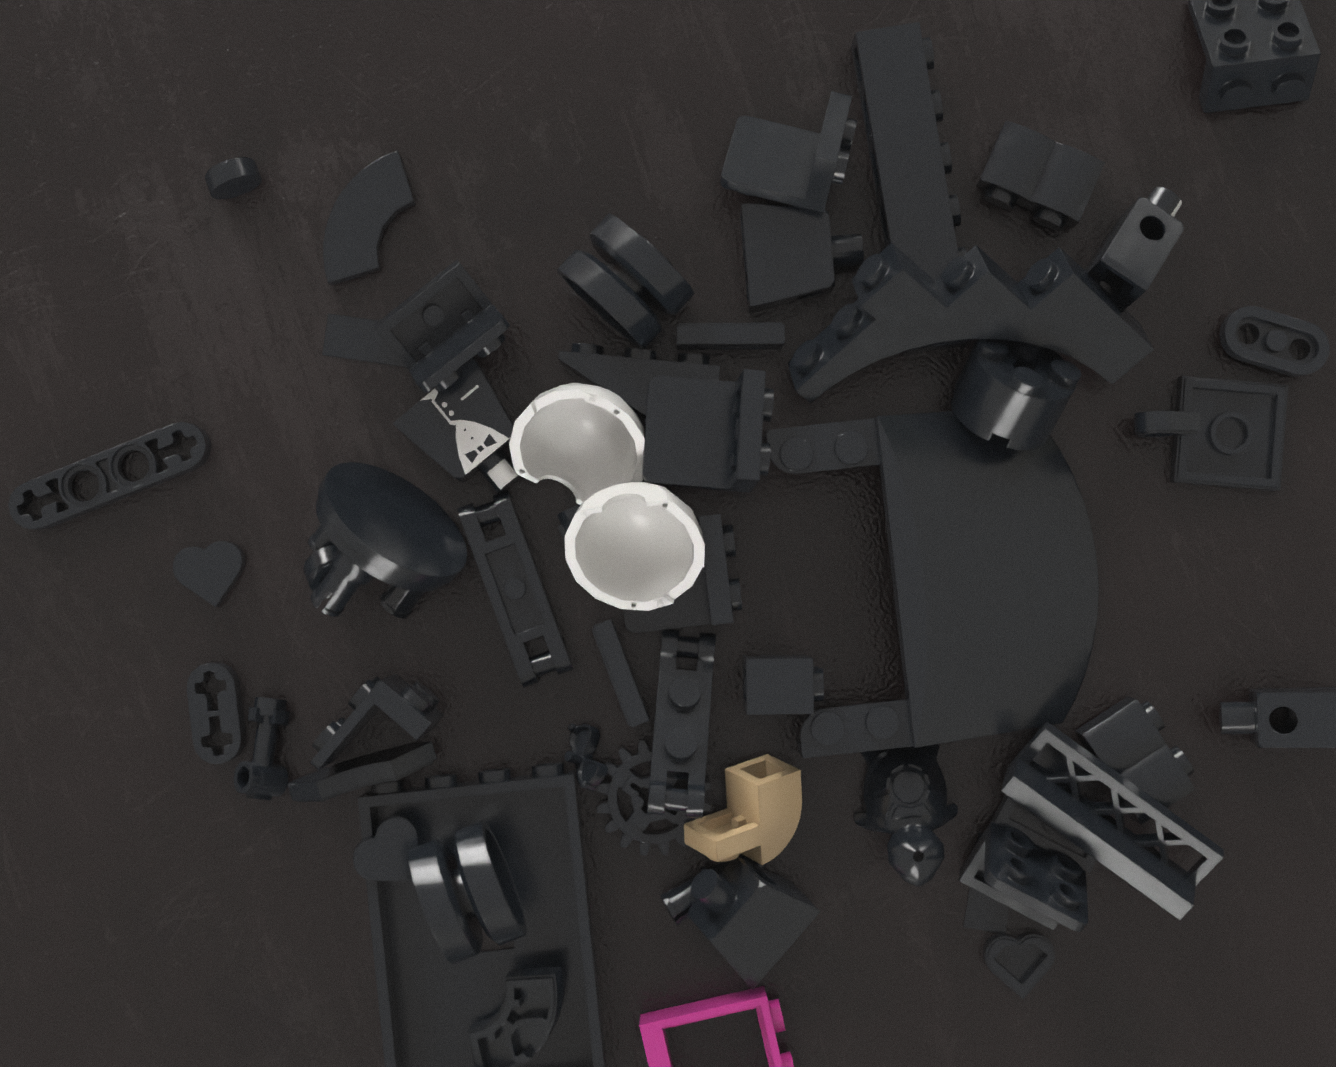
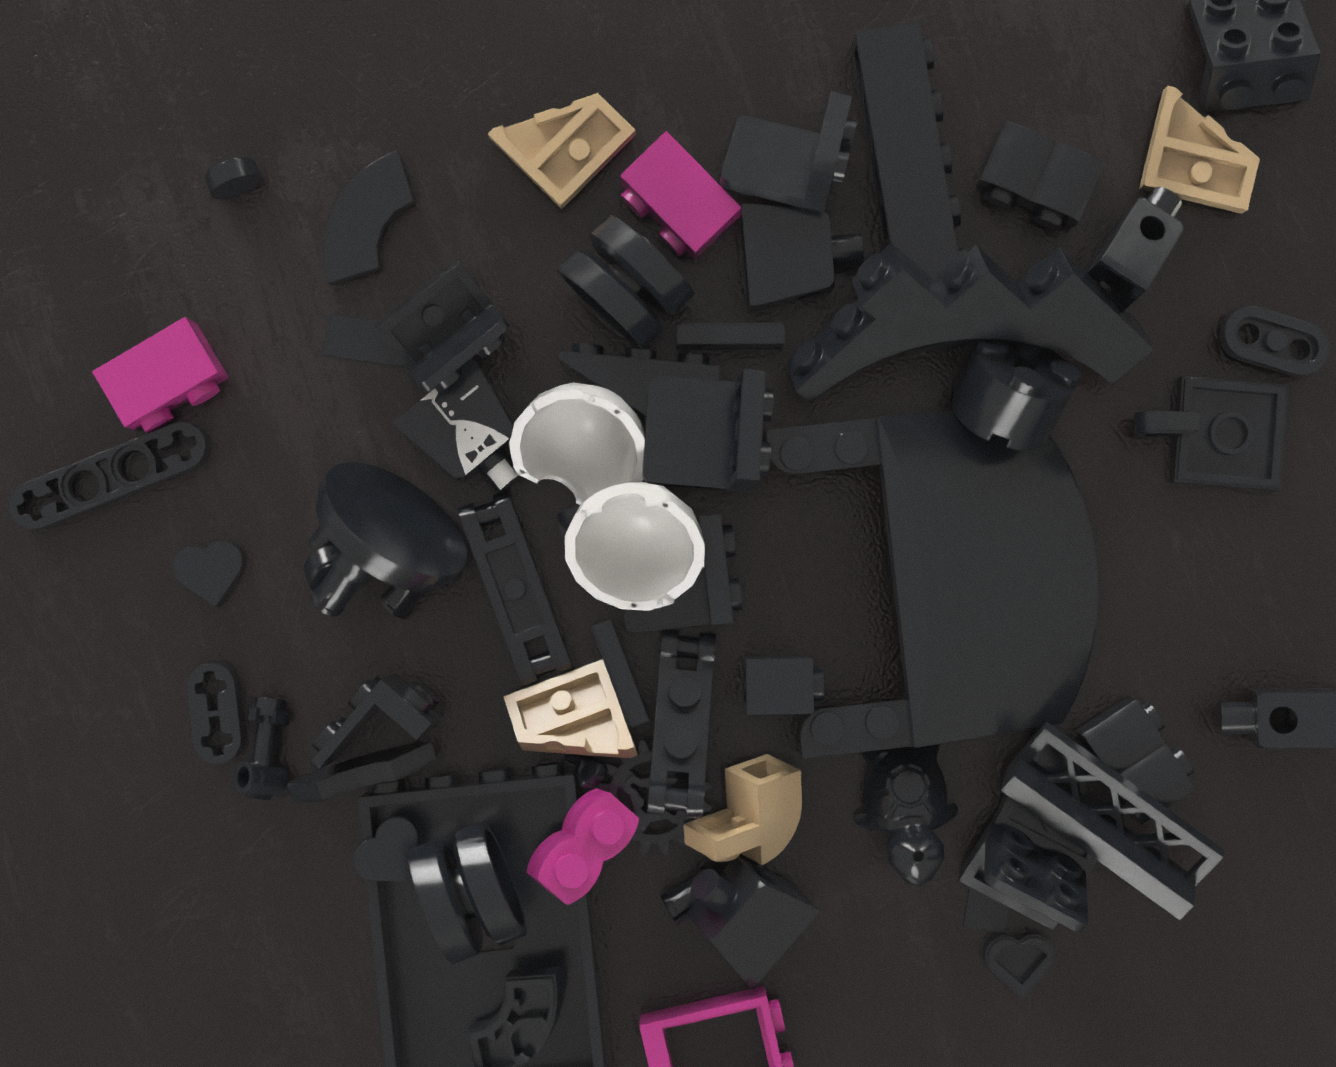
none -> dark pink brick [92,317,229,433]
none -> tan wing [488,93,636,209]
none -> tan wing [503,659,638,758]
none -> dark pink brick [526,788,639,905]
none -> dark pink brick [620,131,742,261]
none -> tan wing [1139,86,1260,214]

